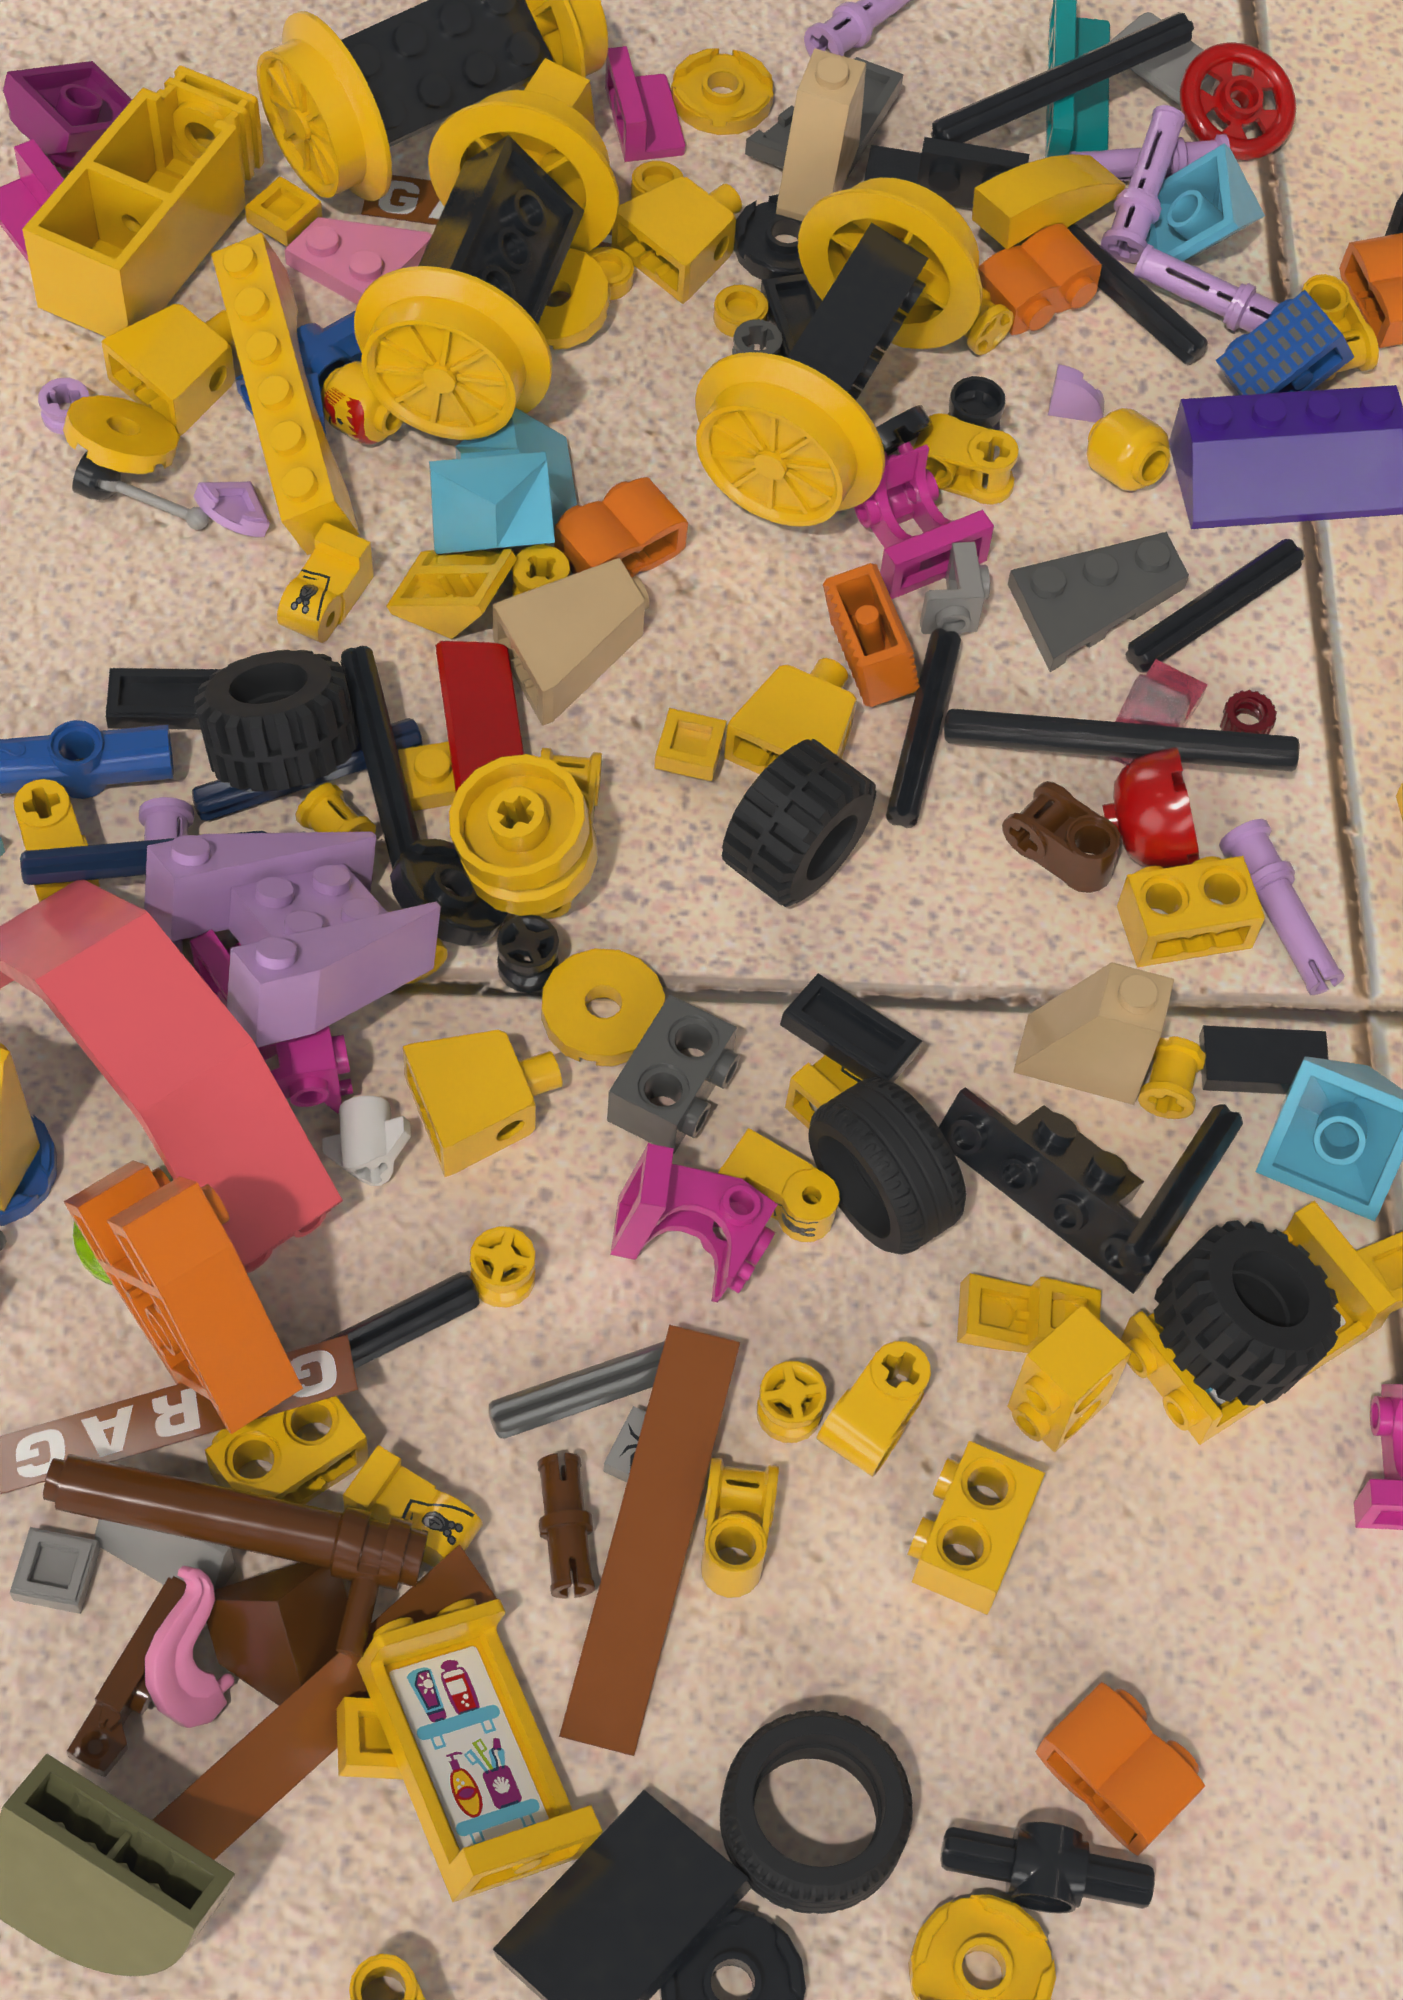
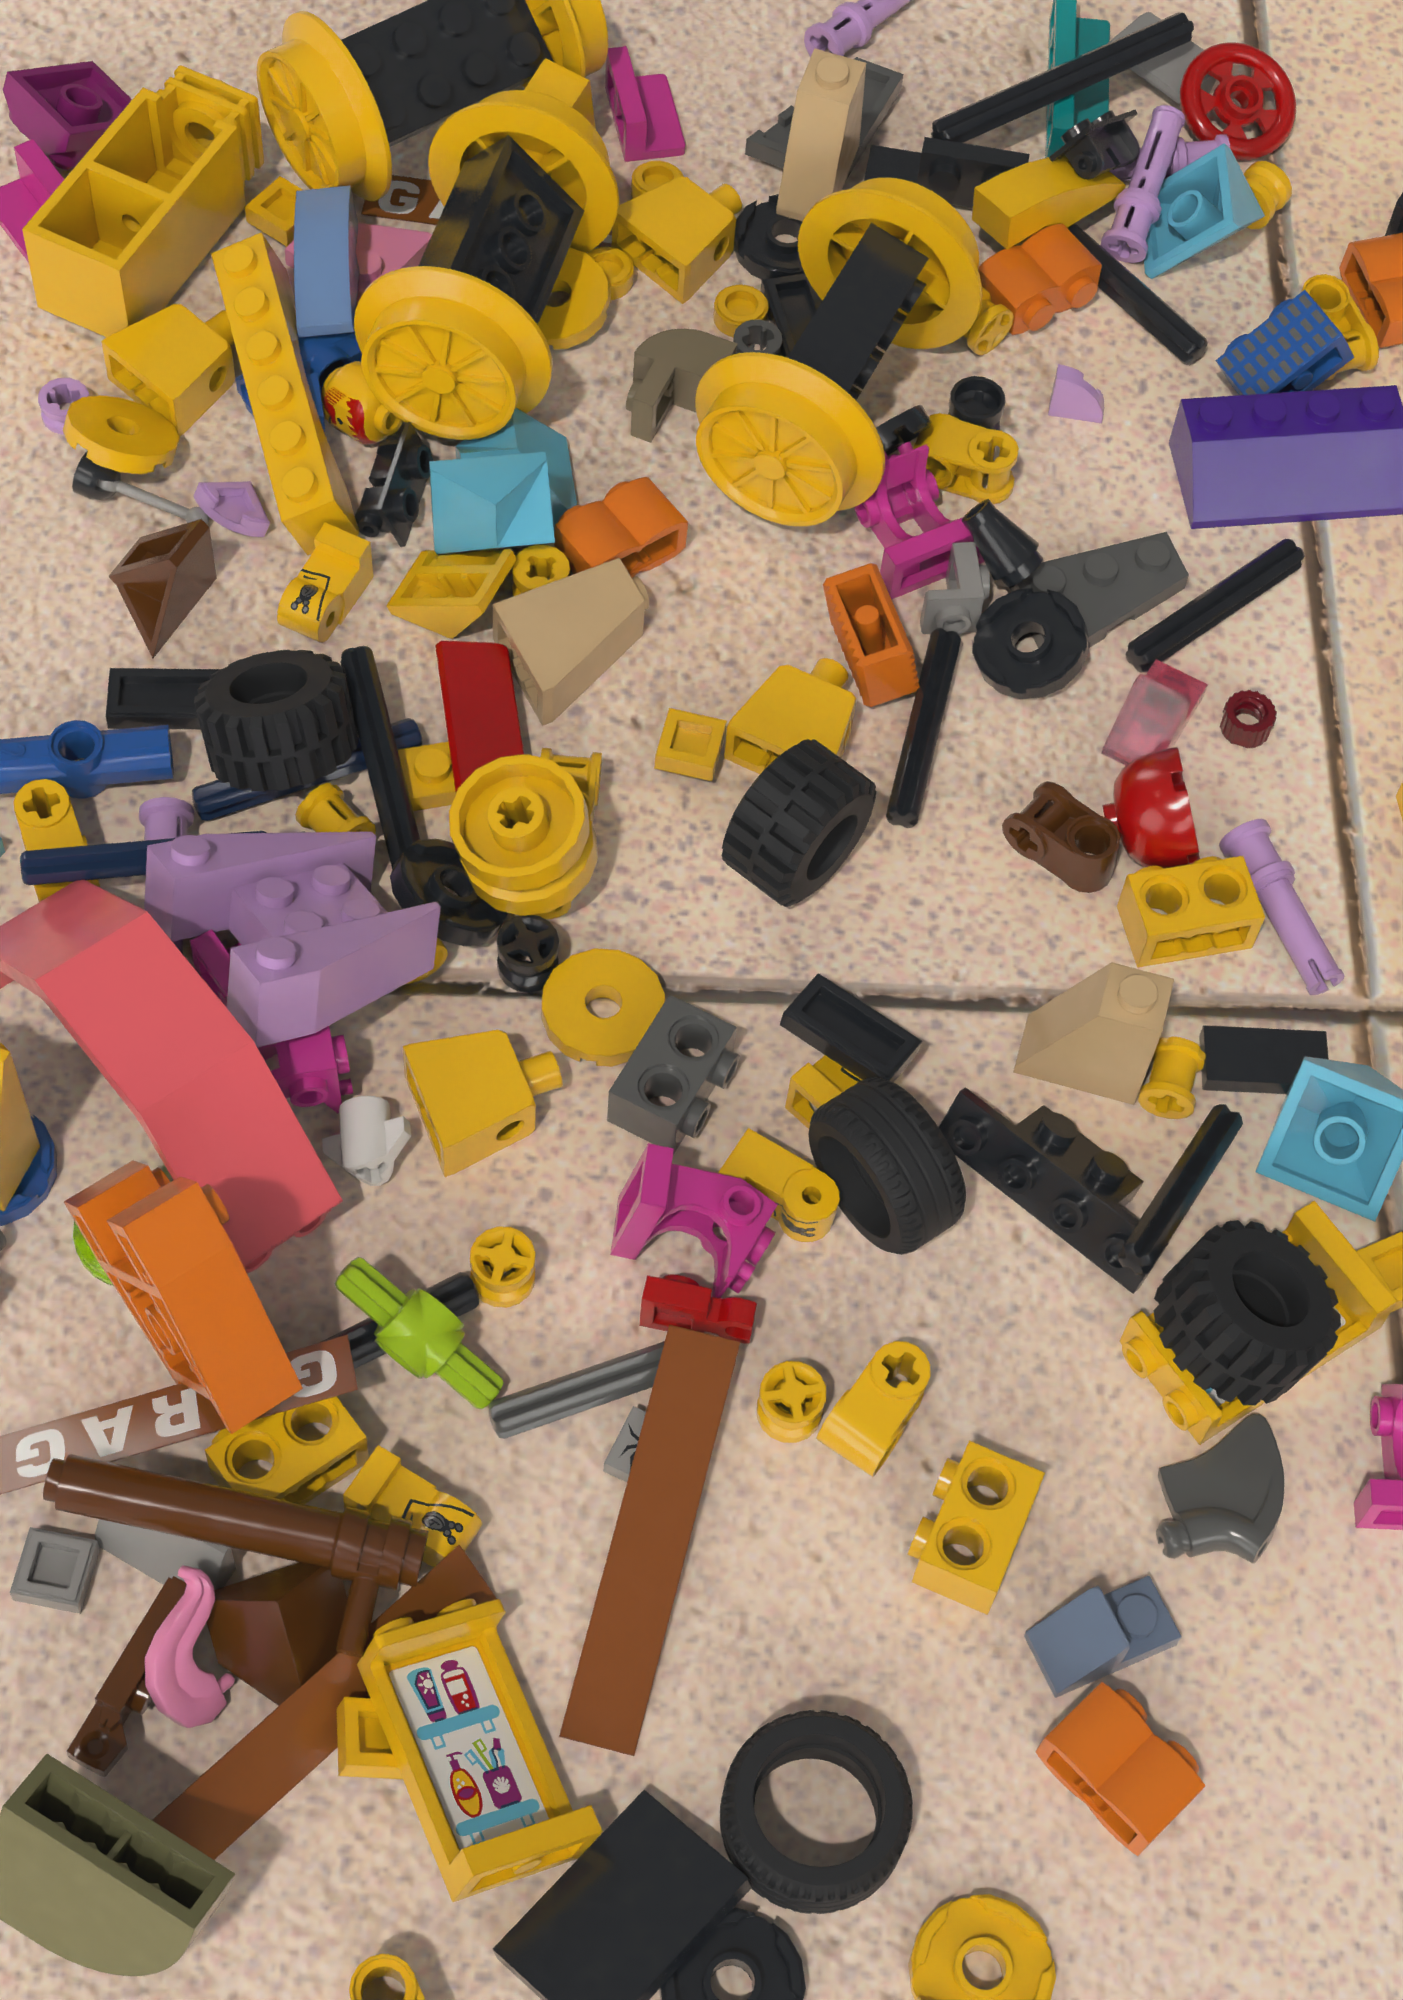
reddish brown pin [537,1453,595,1599] -> none
yellow tile [671,48,773,135] -> none
yellow piece [701,1457,779,1598] -> none
black axle [940,1822,1155,1914] -> none
black axle [944,709,1300,772] -> none
yellow slope [957,1273,1101,1353] -> none
yellow brick [1007,1304,1132,1452] -> none
yellow head [1087,408,1170,491] -> none
lavender pin [1134,244,1279,333] -> none
none -> reddish brown slope [108,519,217,659]
none -> medium blue slope [294,185,360,338]
none -> lime axle [335,1257,504,1409]
none -> black hinge [355,422,433,547]
none -> dark tan brick [626,329,738,443]
none -> red plate [639,1275,757,1344]
none -> black cone [962,499,1043,587]
none -> black tile [972,588,1088,699]
none -> sand blue slope [1024,1576,1182,1698]
none -> black hinge [1049,110,1140,179]
none -> dark grey arm [1156,1414,1284,1564]
none -> yellow wheel [1244,161,1292,229]

